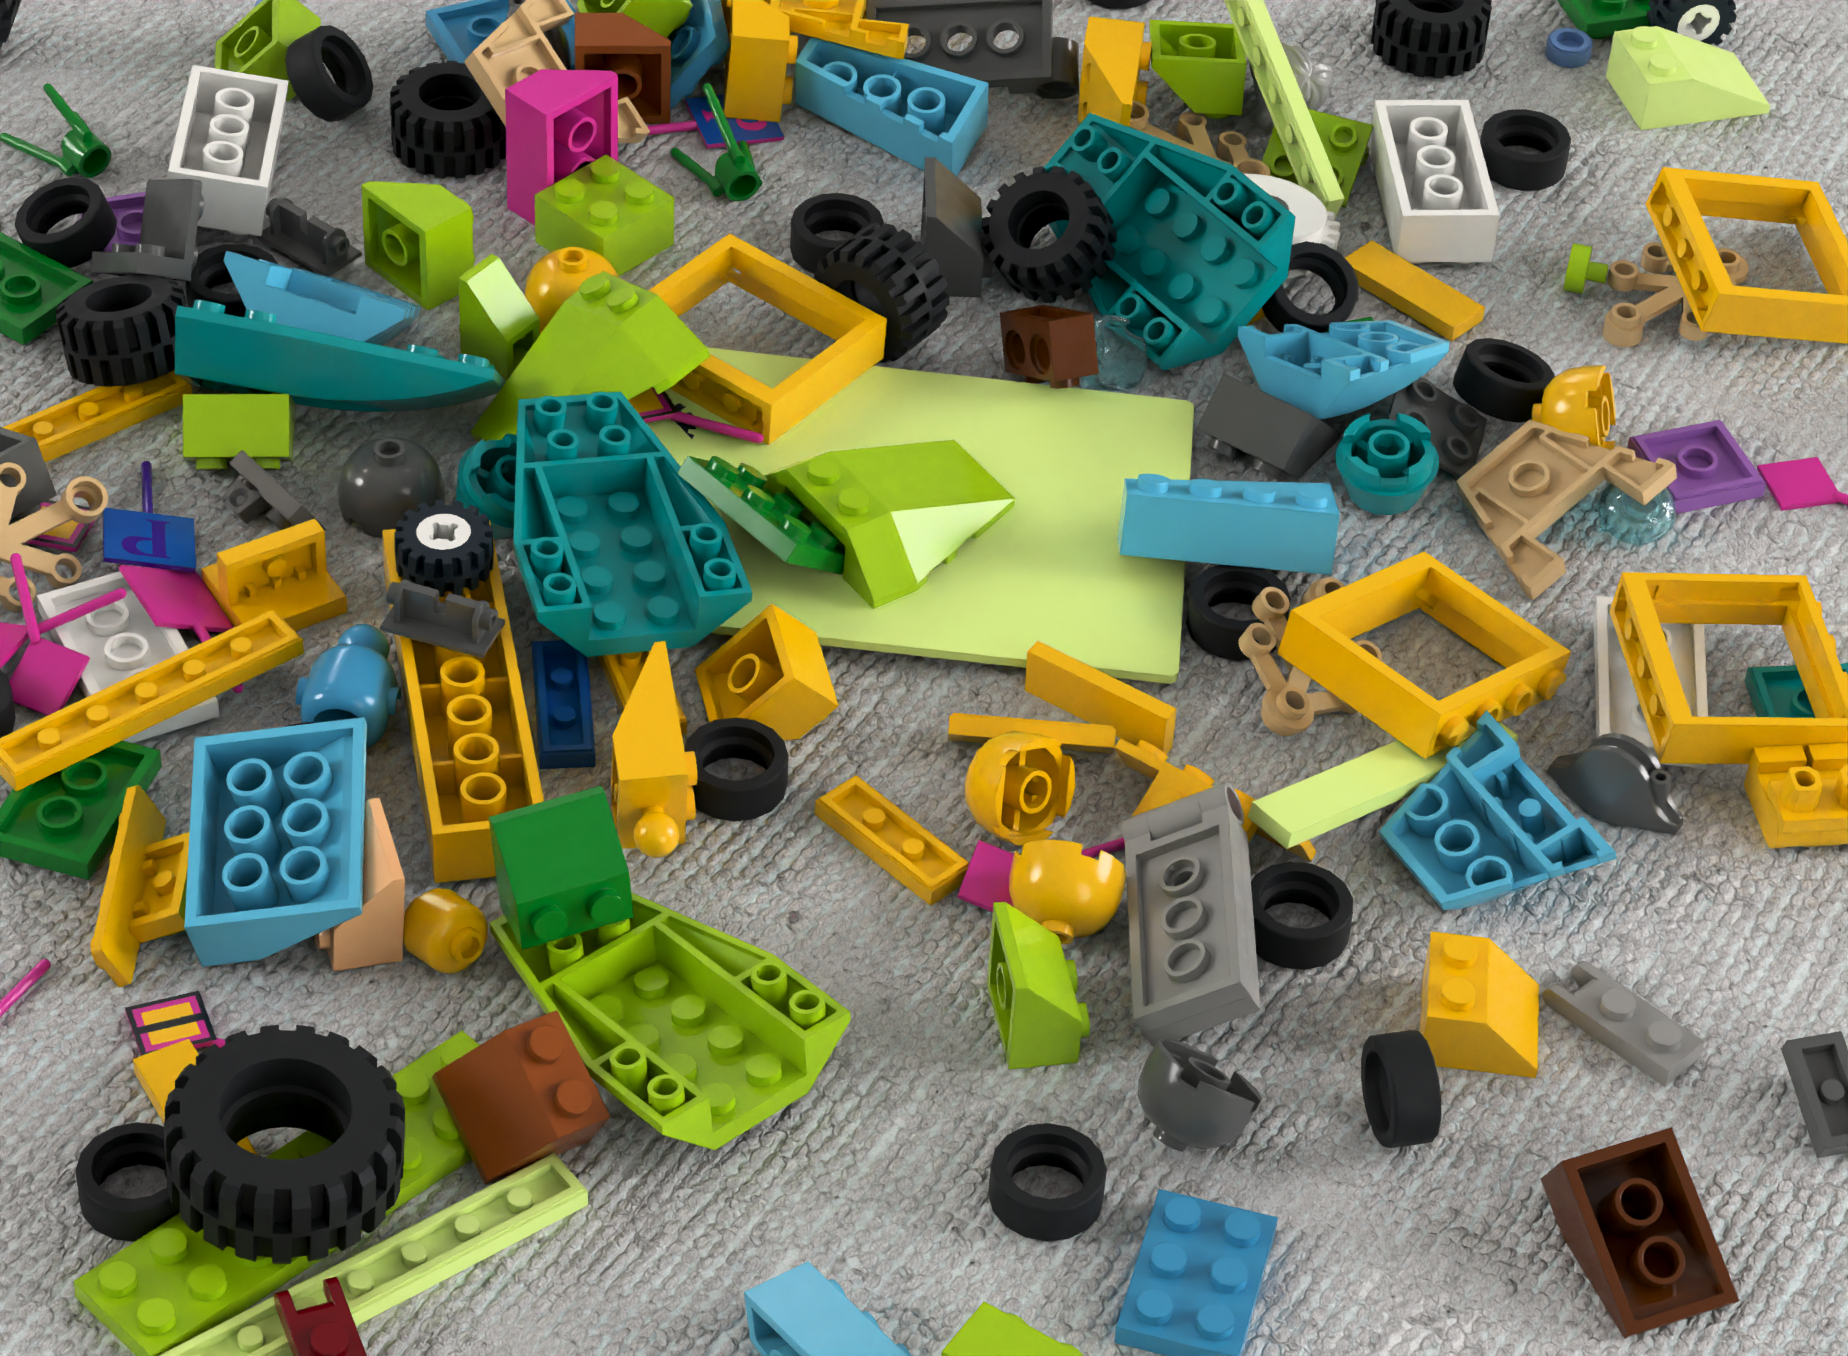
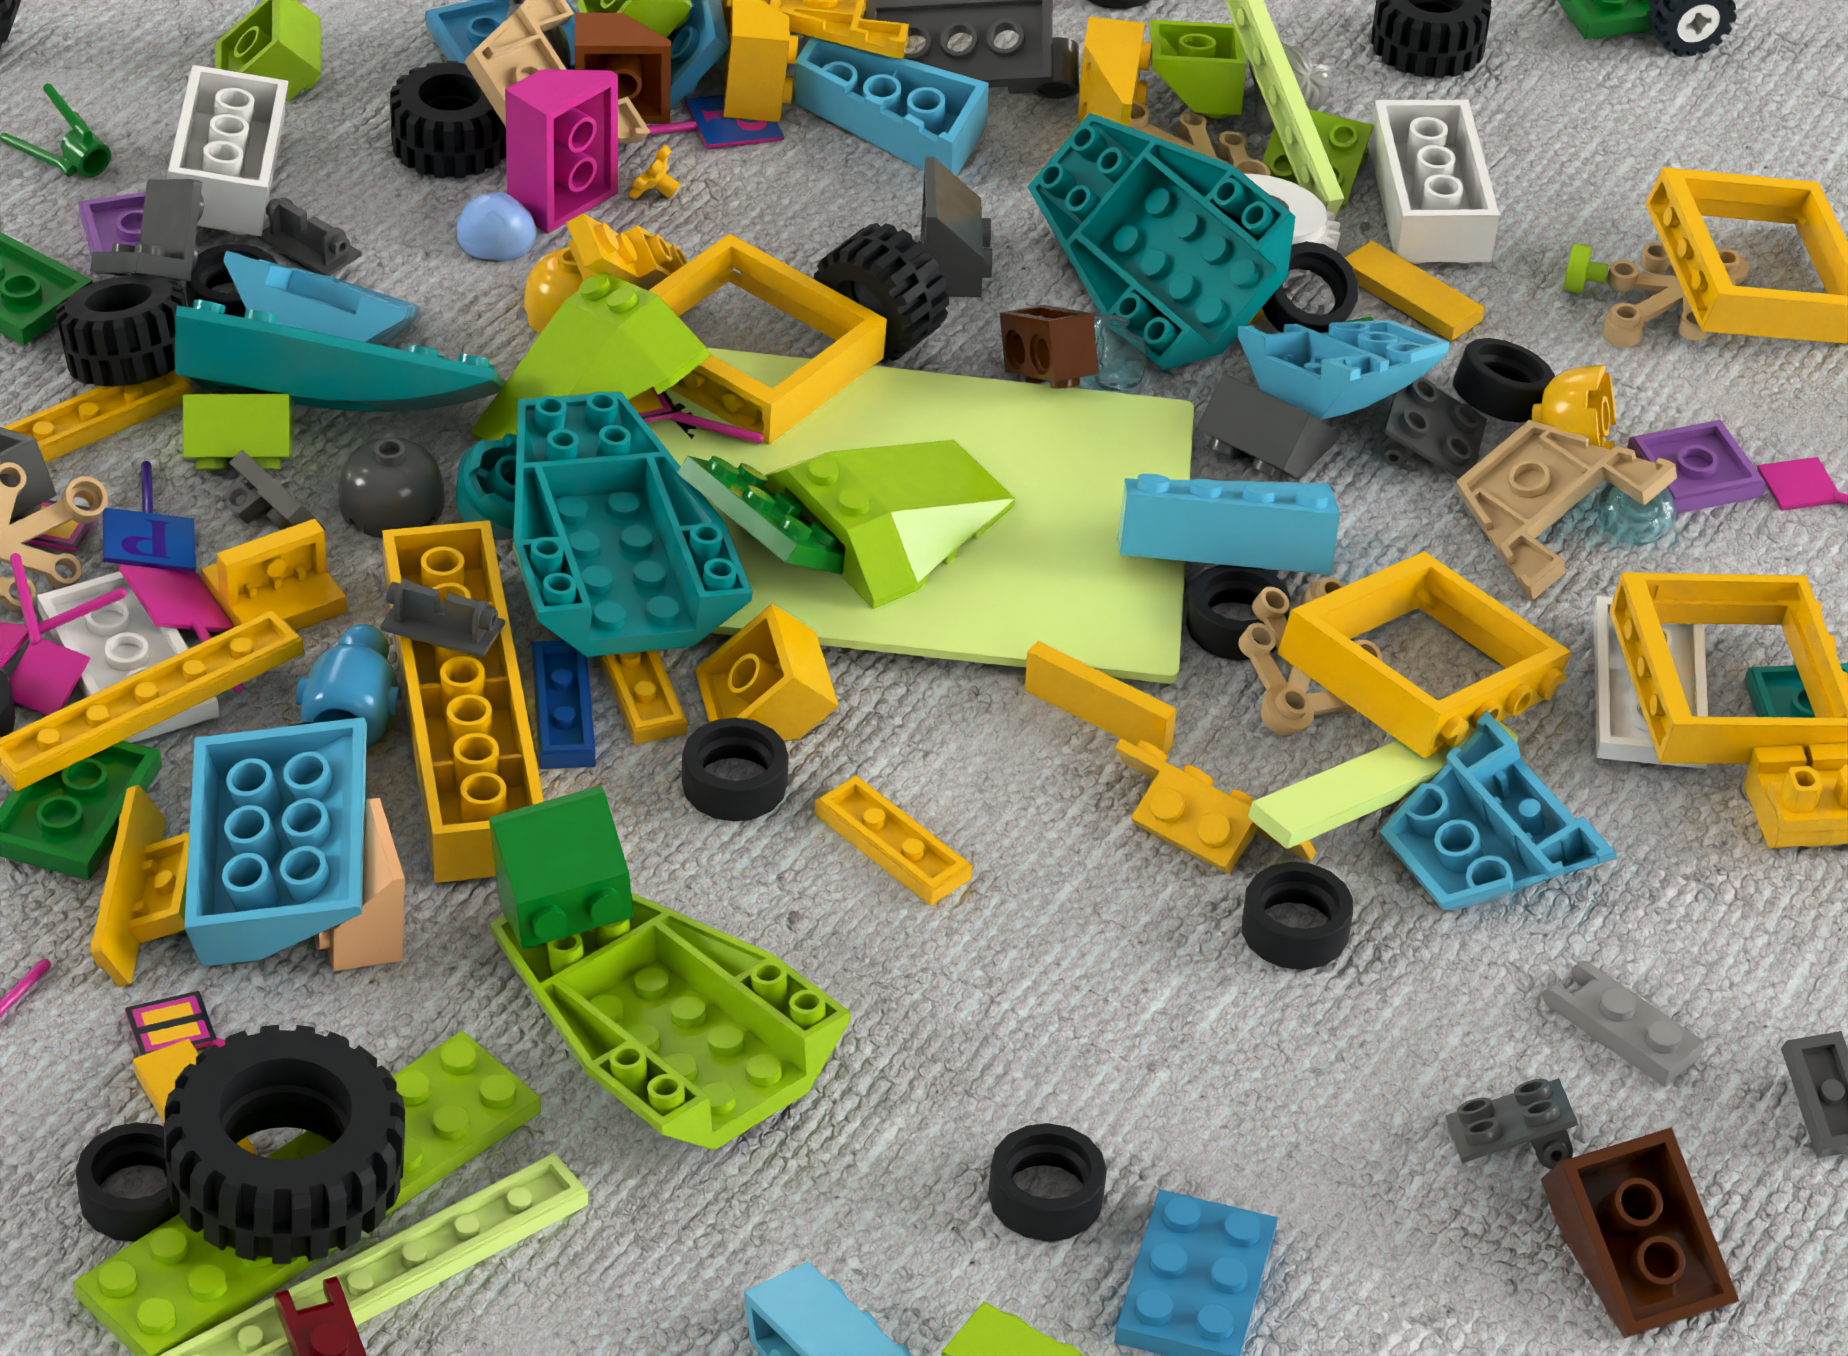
black tyre [15,177,117,268] -> none
black tyre [285,25,373,122] -> none
lime slope [361,181,475,311] -> none
black wheel [394,500,494,597] -> none
yellow head [403,888,488,974] -> none
dark orange slope [432,1010,611,1184] -> none
lime slope [458,254,540,381] -> none
lime brick [535,155,674,276] -> none
yellow slope [610,641,698,858] -> none
green plant [670,83,763,201] -> none
black tyre [790,193,884,274] -> none
yellow tile [948,713,1116,754] -> none
dark pink piece [956,838,1125,912] -> none
yellow cylinder [964,731,1075,846] -> none
black tyre [981,166,1117,303] -> none
lime slope [987,902,1090,1070] -> none
yellow cylinder [1009,839,1127,945] -> none
light grey hinge [1122,782,1261,1047] -> none
dark grey cylinder [1138,1039,1262,1152] -> none
teal cone [1335,413,1439,515] -> none
black tyre [1361,1030,1441,1148] -> none
yellow slope [1420,931,1539,1078] -> none
black tyre [1480,109,1571,191] -> none
medium blue tile [1545,28,1593,68] -> none
dark grey hat [1547,733,1683,835] -> none
yellowish green slope [1606,26,1770,130] -> none
none -> light blue piece [457,192,537,262]
none -> yellow slope [566,213,688,290]
none -> yellow plant [628,145,681,200]
none -> dark grey hinge [1445,1078,1578,1169]

